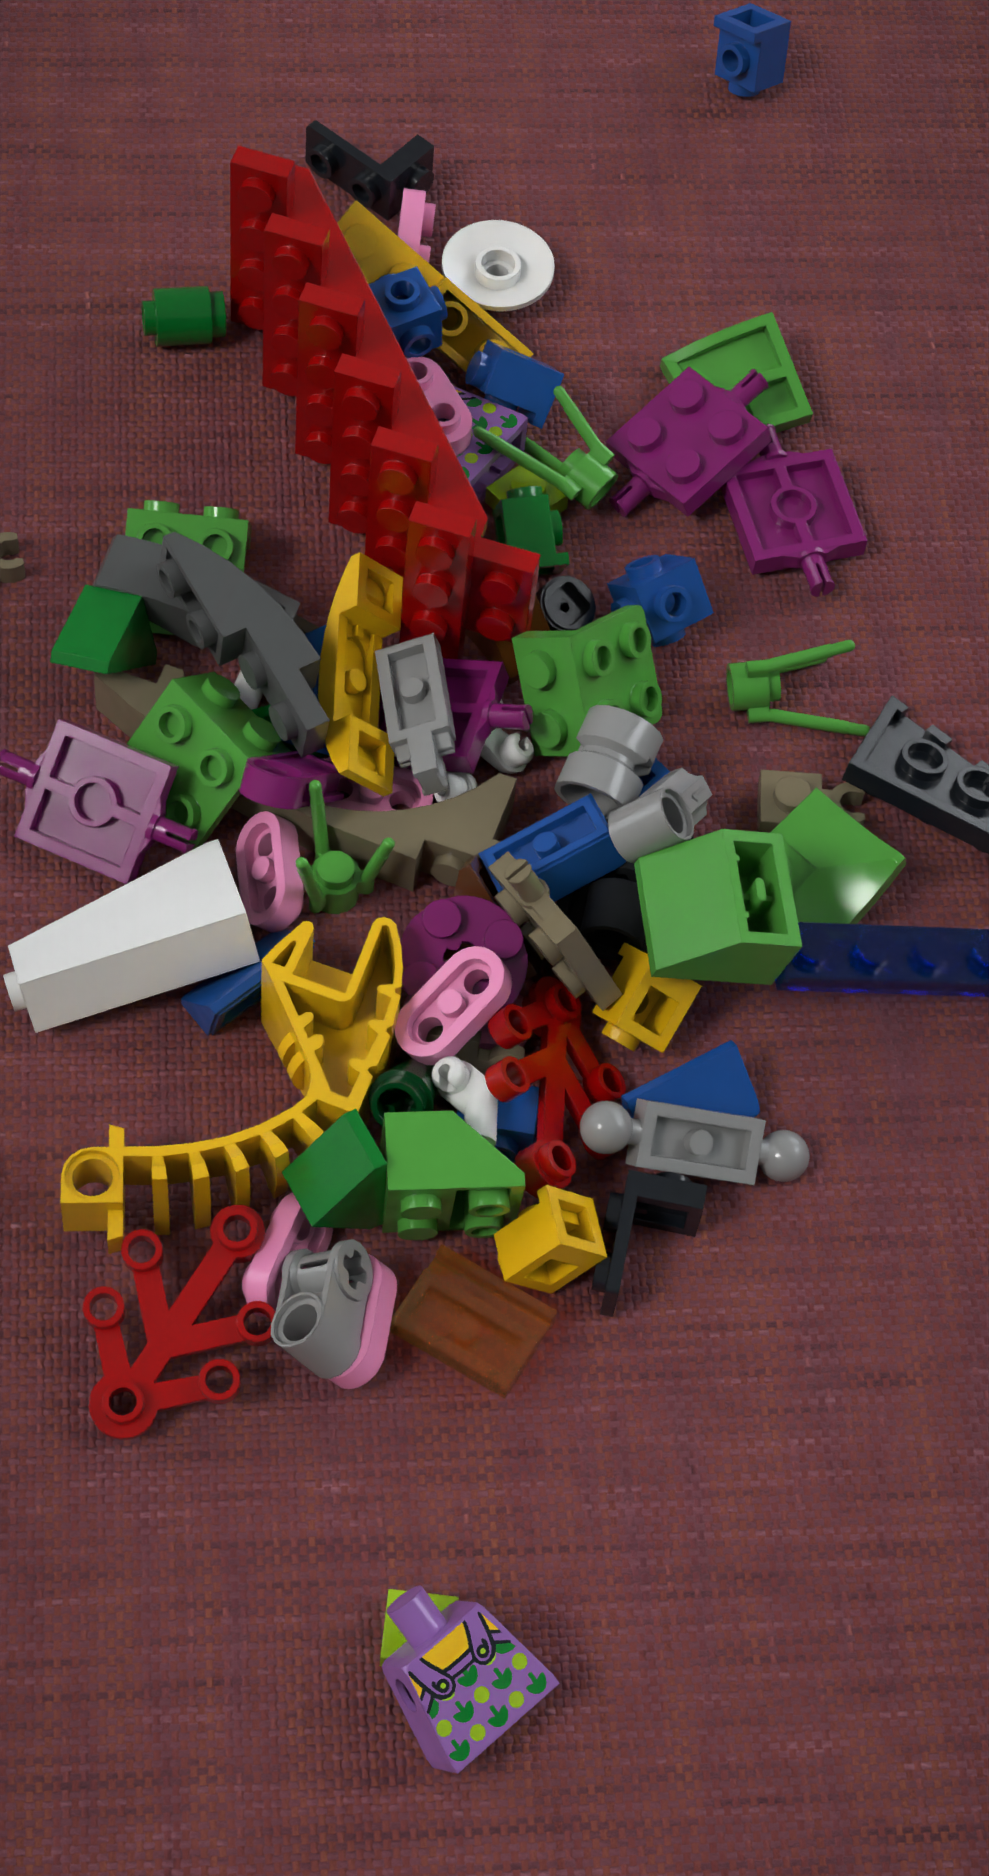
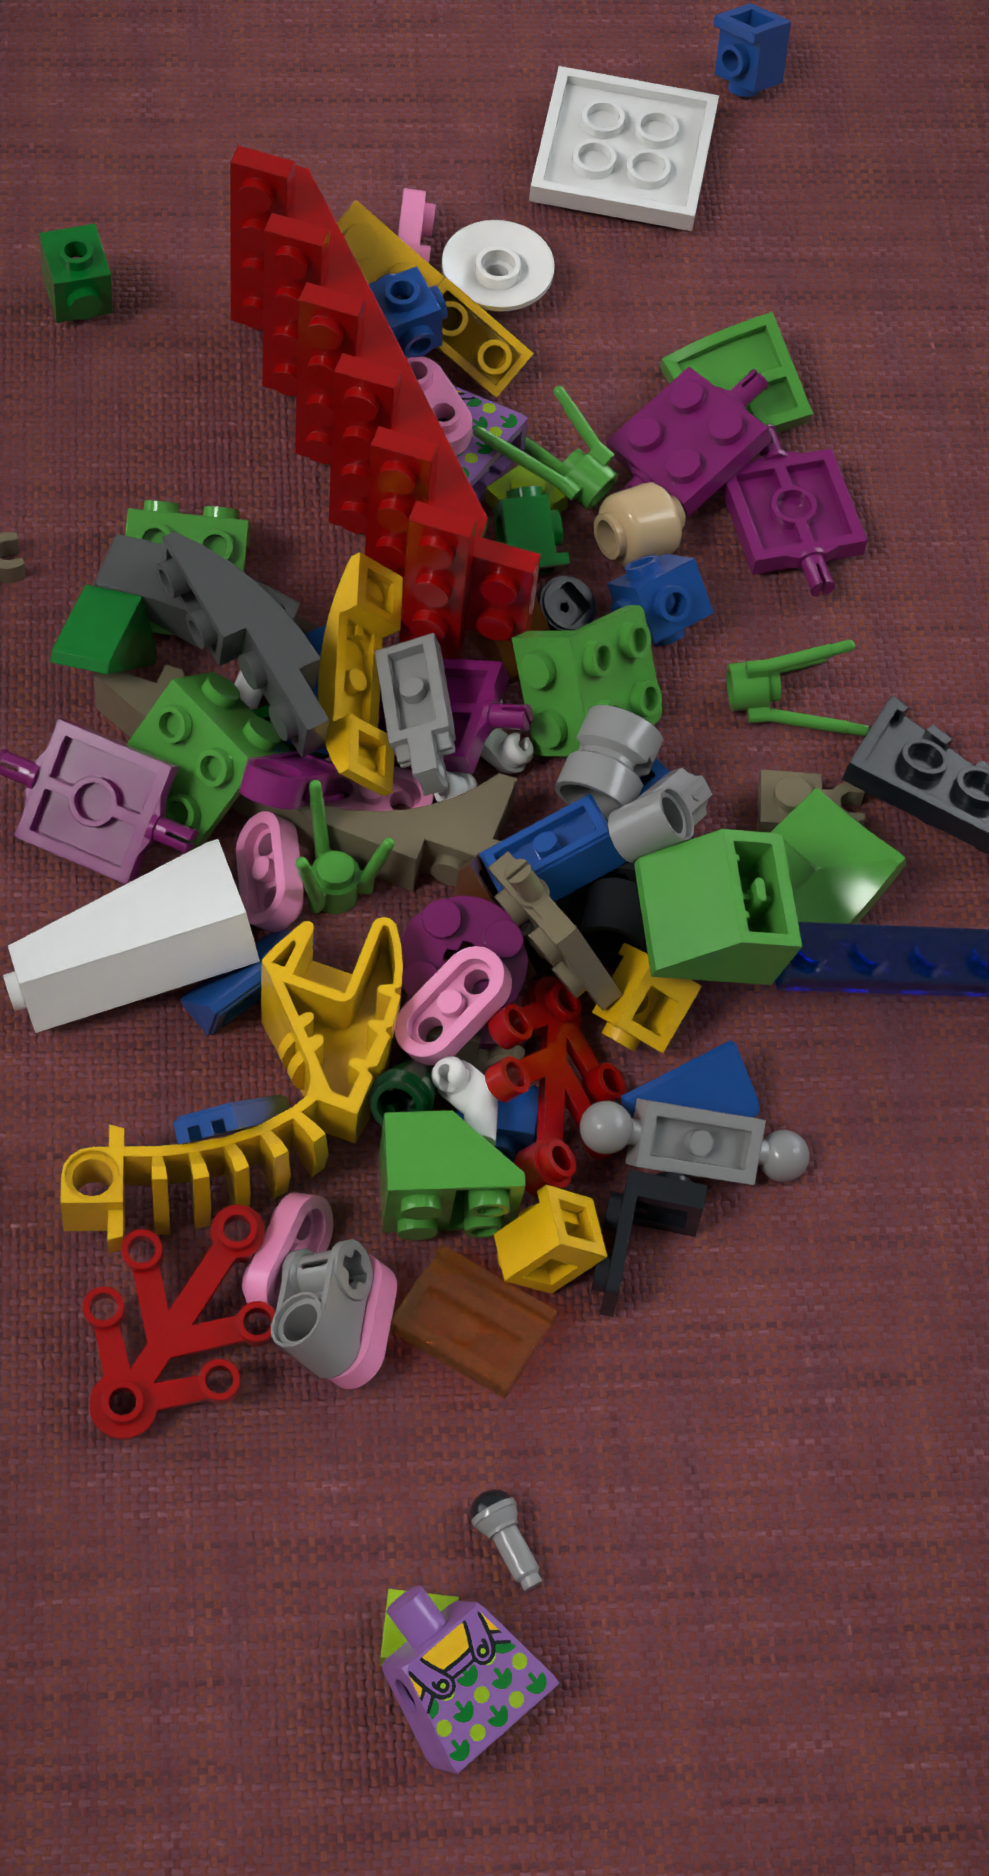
green brick [141,286,226,347] -> none
green slope [282,1109,387,1229] -> none
black bracket [305,120,434,221] -> none
blue brick [465,340,565,429] -> none
none -> green brick [39,223,113,323]
none -> blue tile [173,1094,290,1145]
none -> light grey piece [470,1489,543,1592]
none -> white plate [529,66,719,231]
none -> tan head [594,482,685,567]

